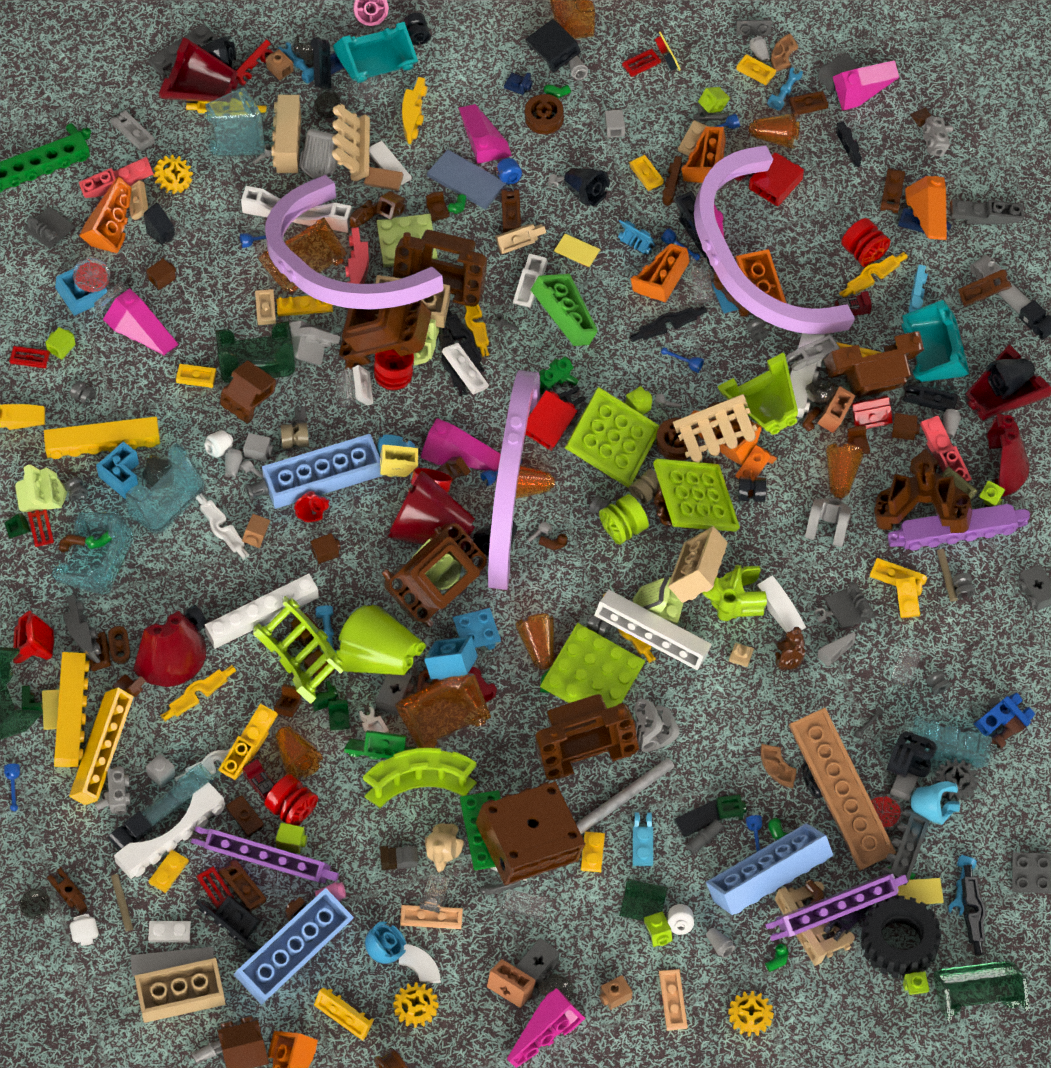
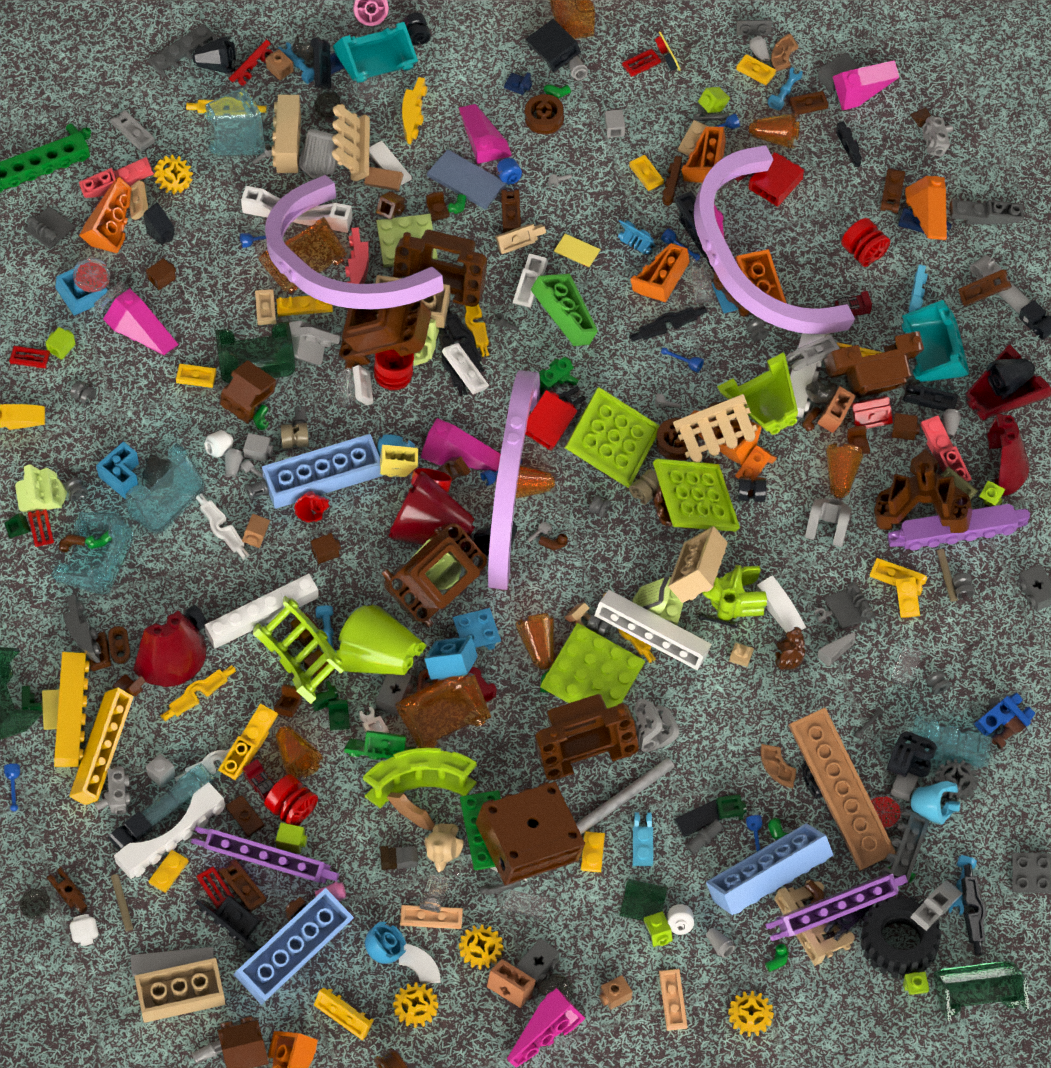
red piece [13,611,54,663] -> none
yellow brick [44,416,160,459] -> none
white plate [148,921,191,943] -> none
dark red cone [159,37,239,104] -> none
reddish brown hinge [350,200,378,228] -> none
black cone [564,168,610,206] -> none
lime wheel [599,494,649,545] -> none
lime brick [625,386,653,415] -> none
yellow piece [839,252,908,297] -> none
light yellow piece [897,878,944,904] -> none
none -> green arm [253,405,269,430]
none -> medium nougat tile [387,792,435,831]
none -> yellow gear [459,925,503,970]
none -> tan tile [564,602,590,626]
none -> black hinge [698,613,738,628]
none -> light grey slope [910,880,963,931]

